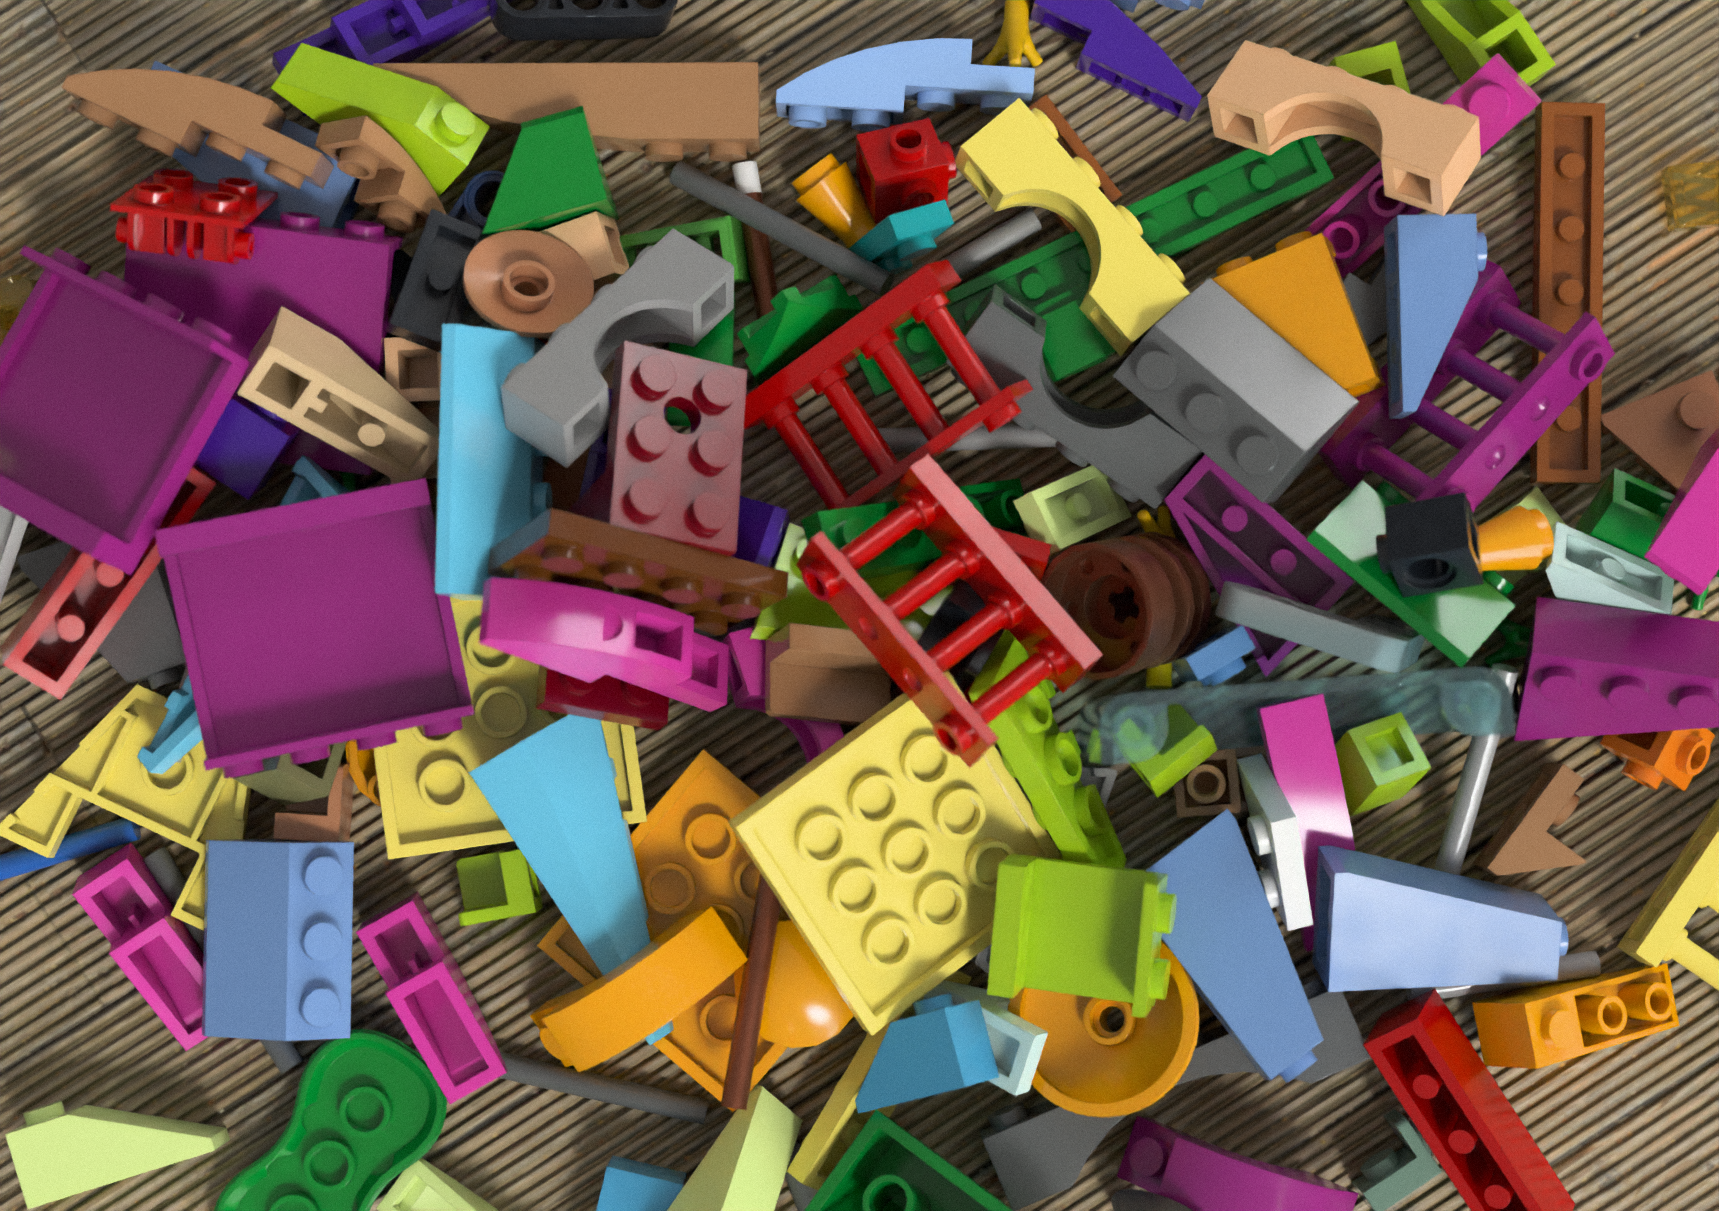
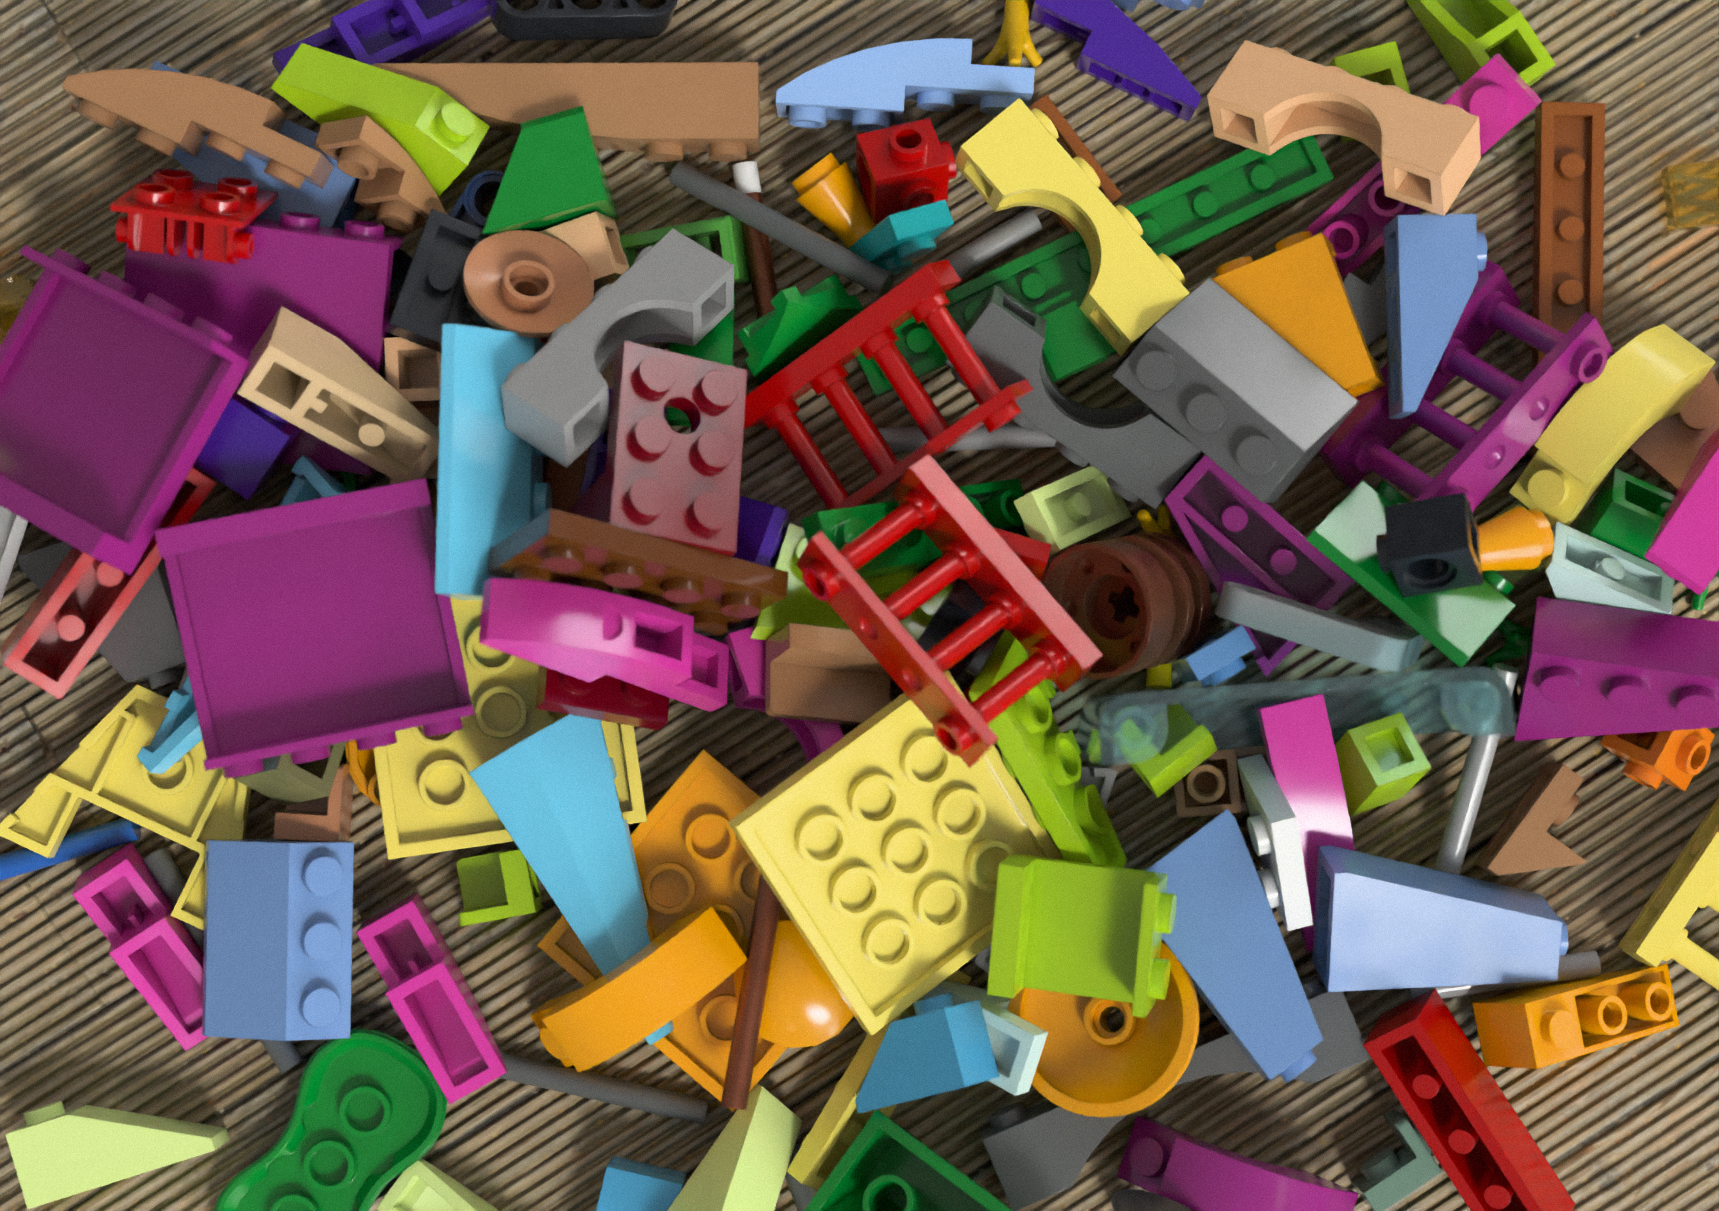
none -> light yellow arch [1509,324,1716,527]

